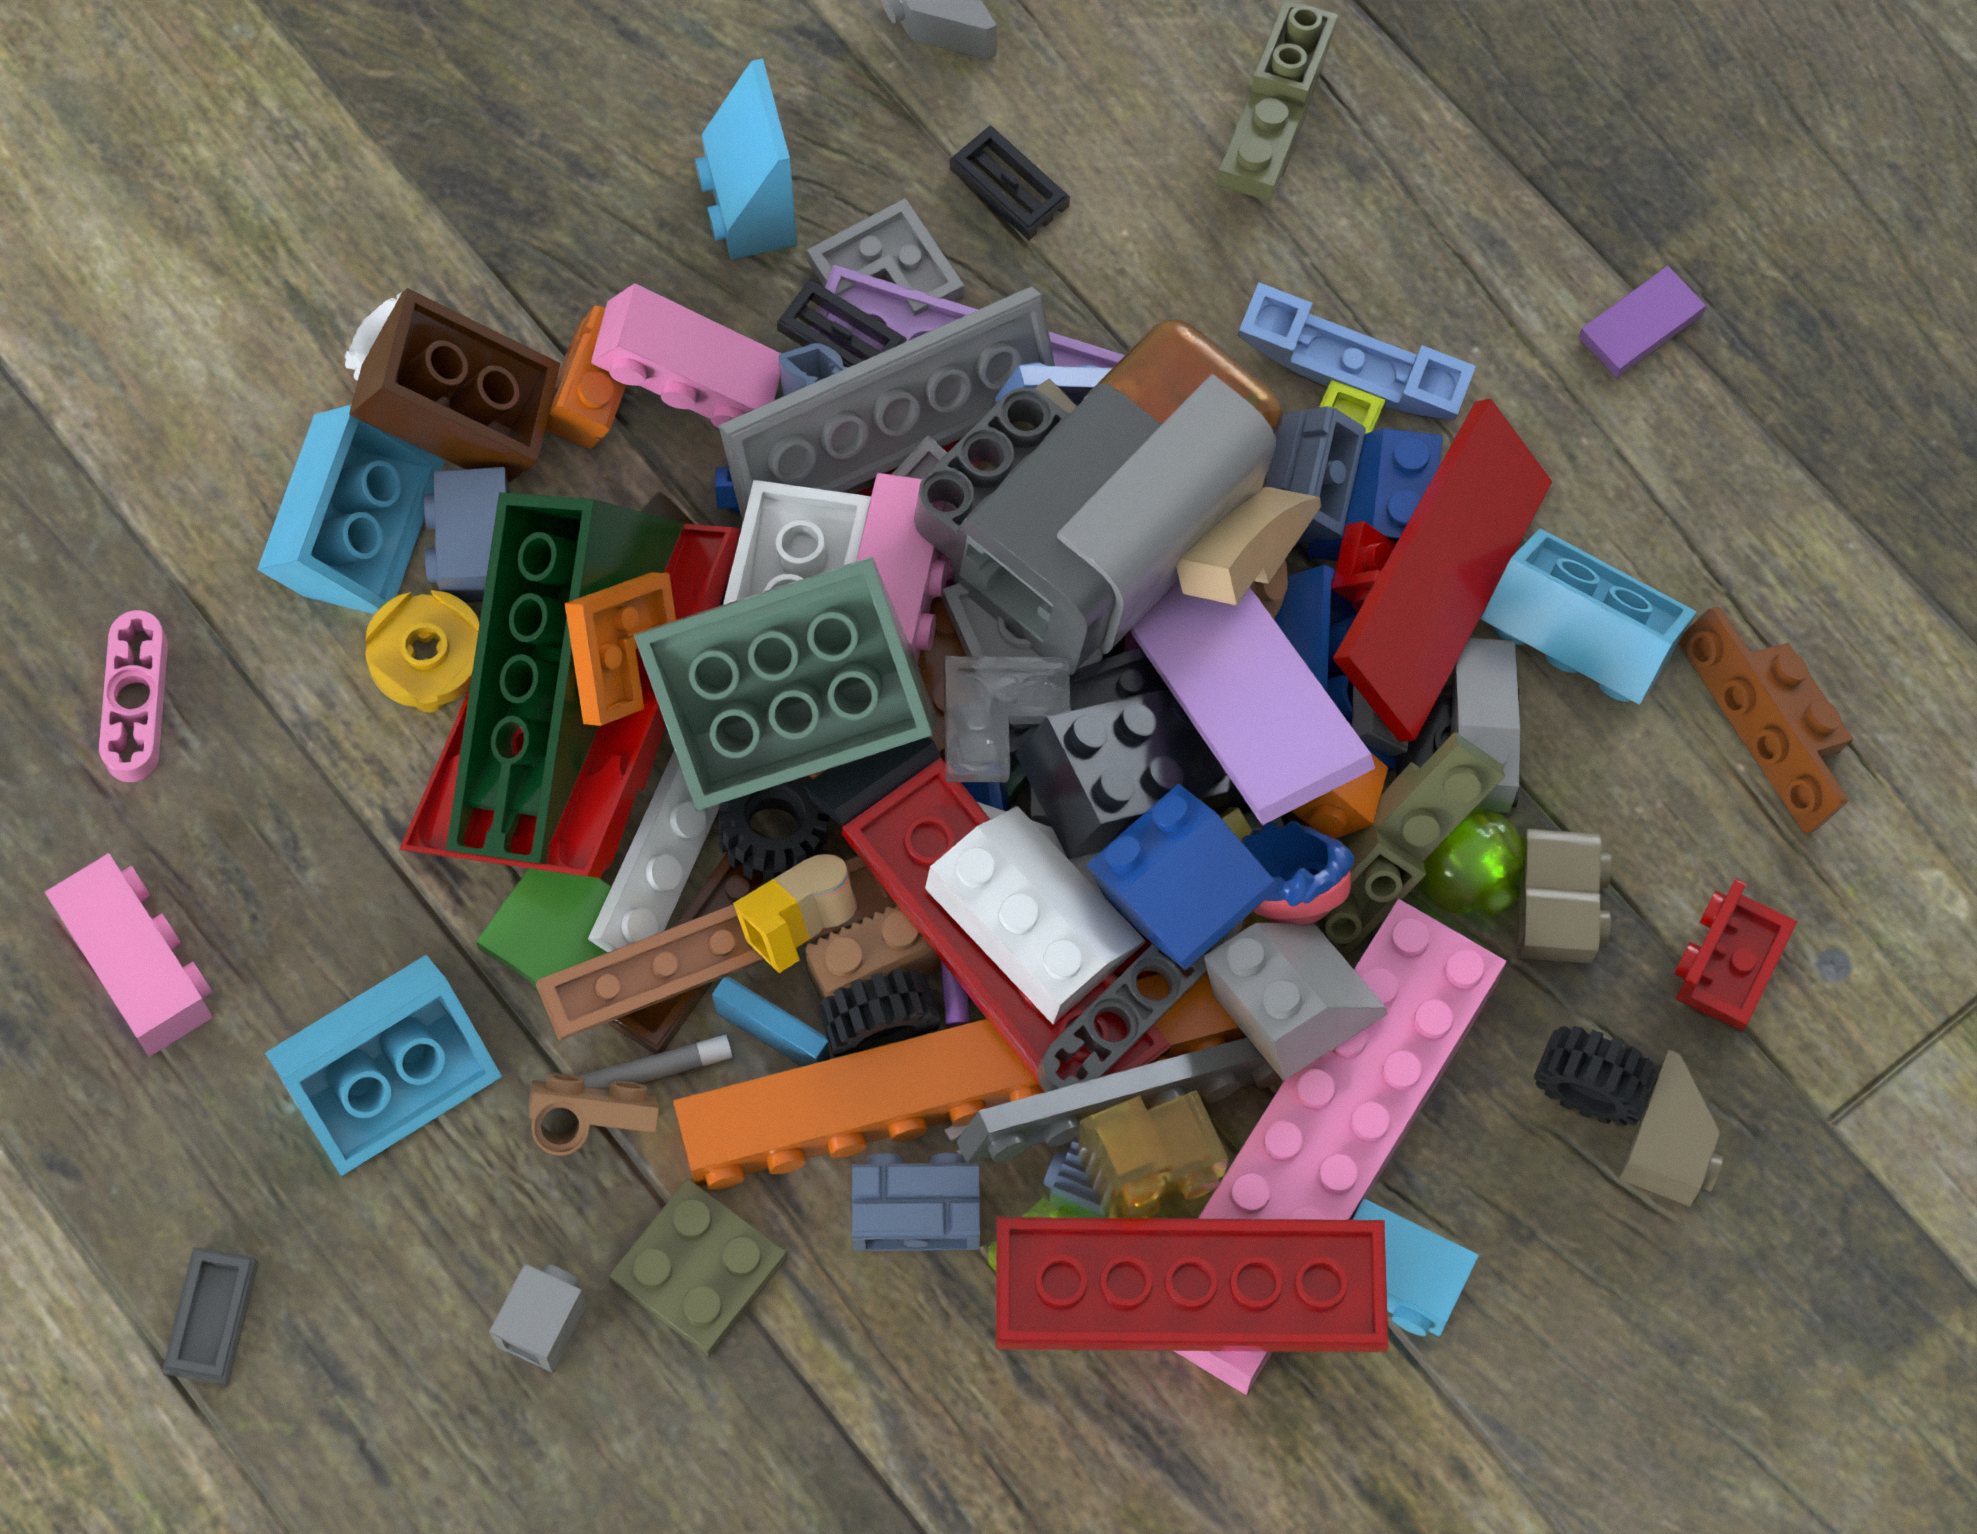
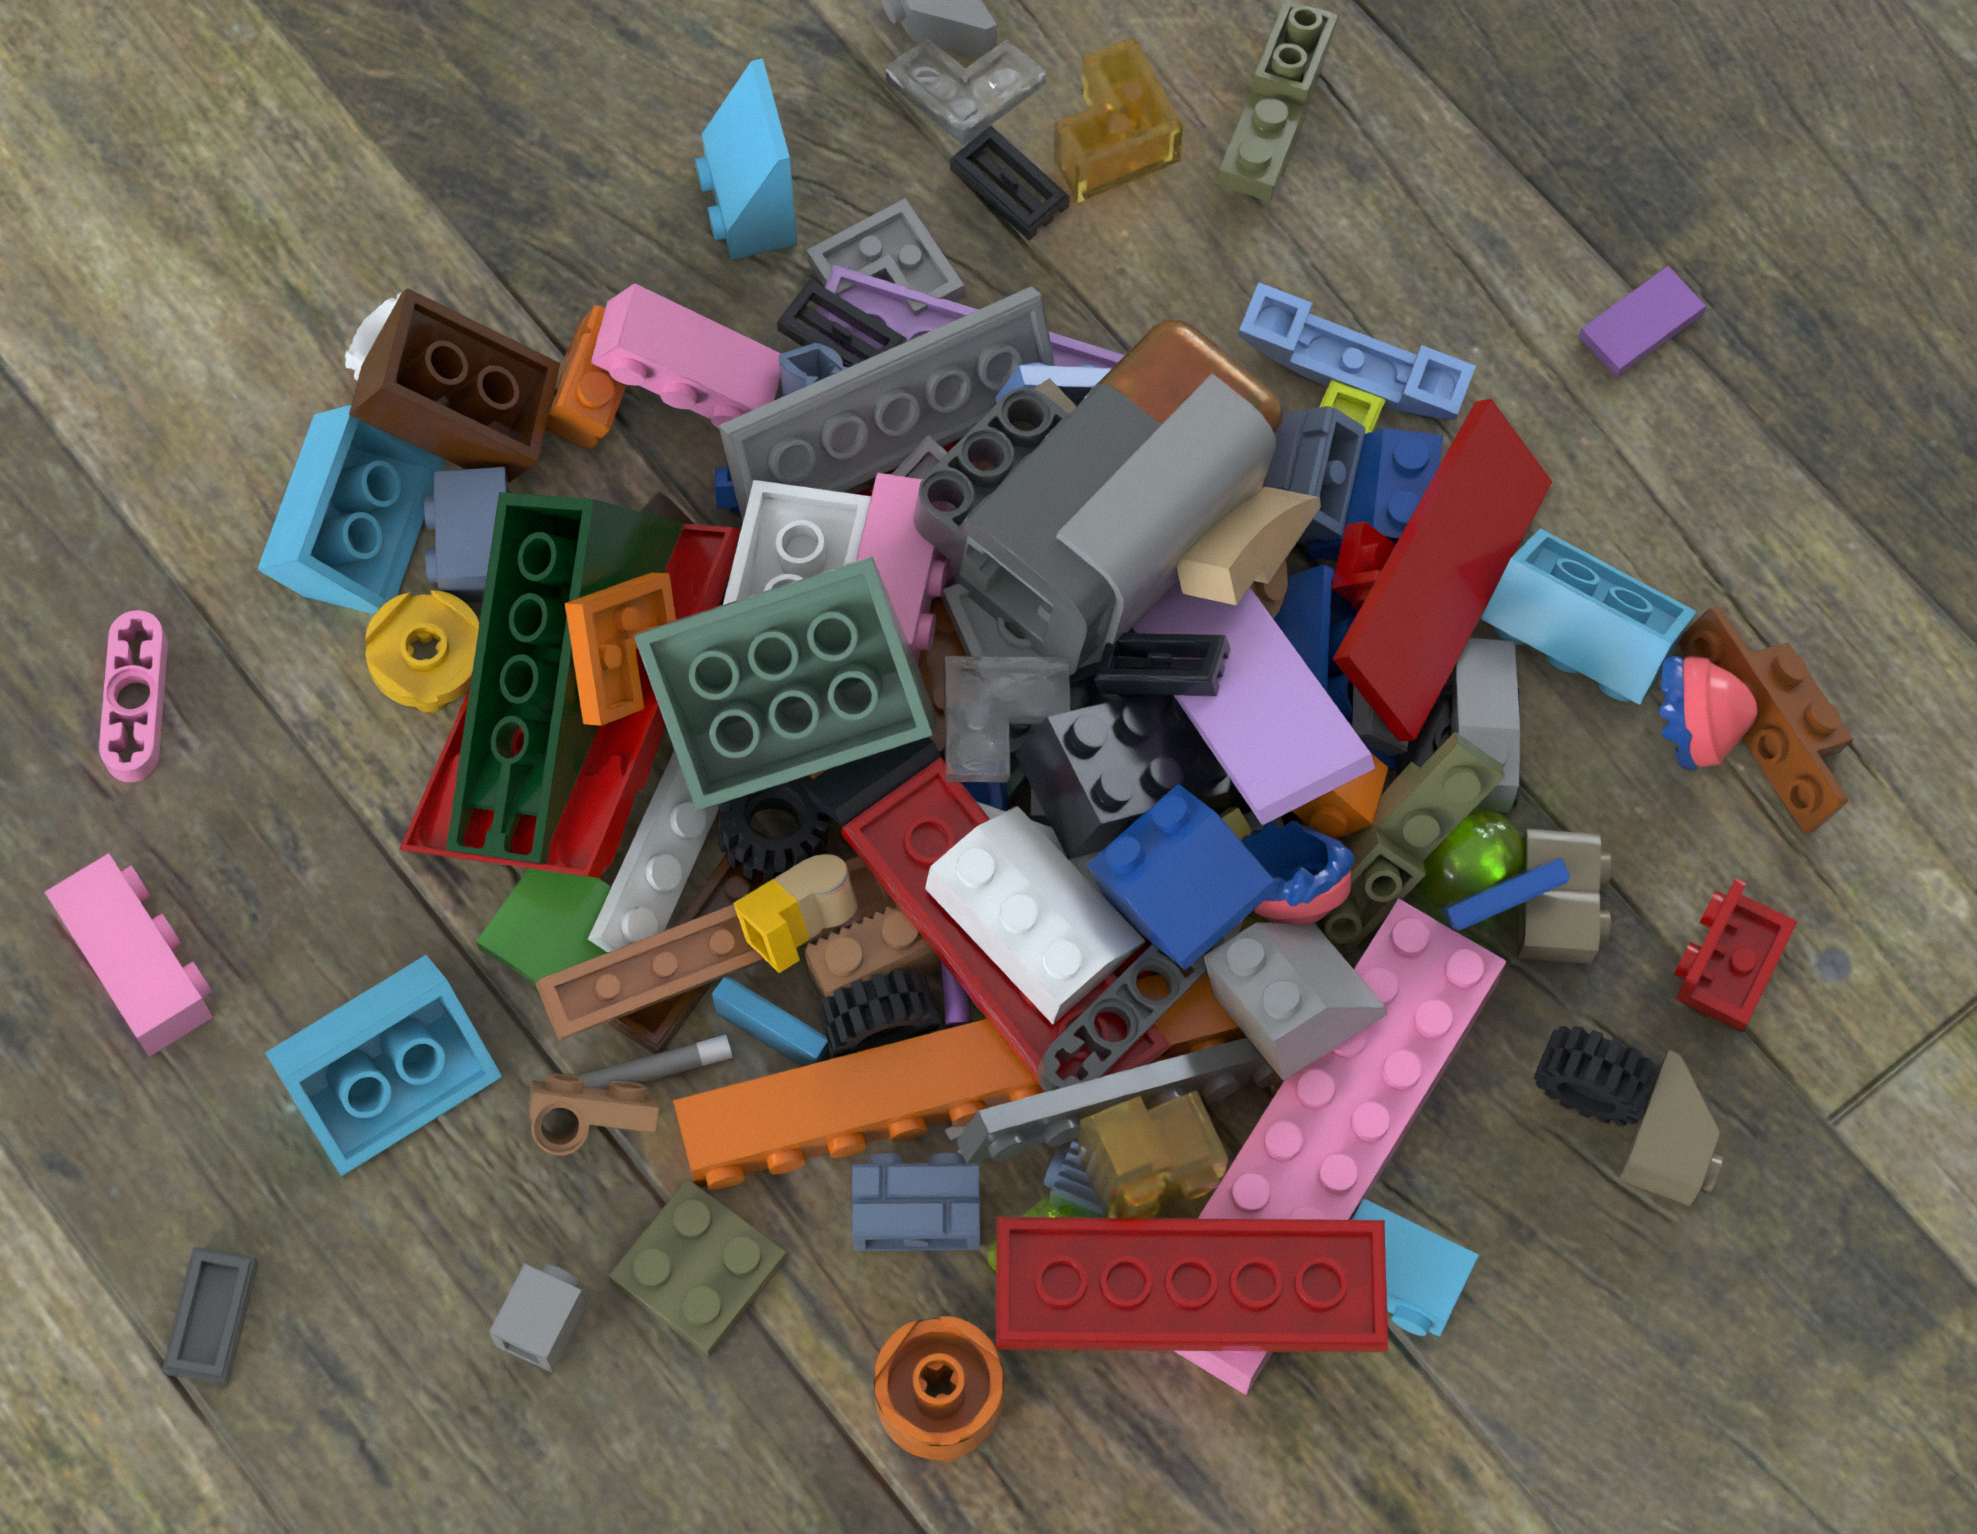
none -> orange brick [874,1316,1004,1462]
none -> clear plate [886,37,1045,146]
none -> clear yellow brick [1054,36,1183,203]
none -> black tile [1094,633,1231,696]
none -> blue tile [1441,858,1571,930]
none -> coral hair [1659,656,1758,771]

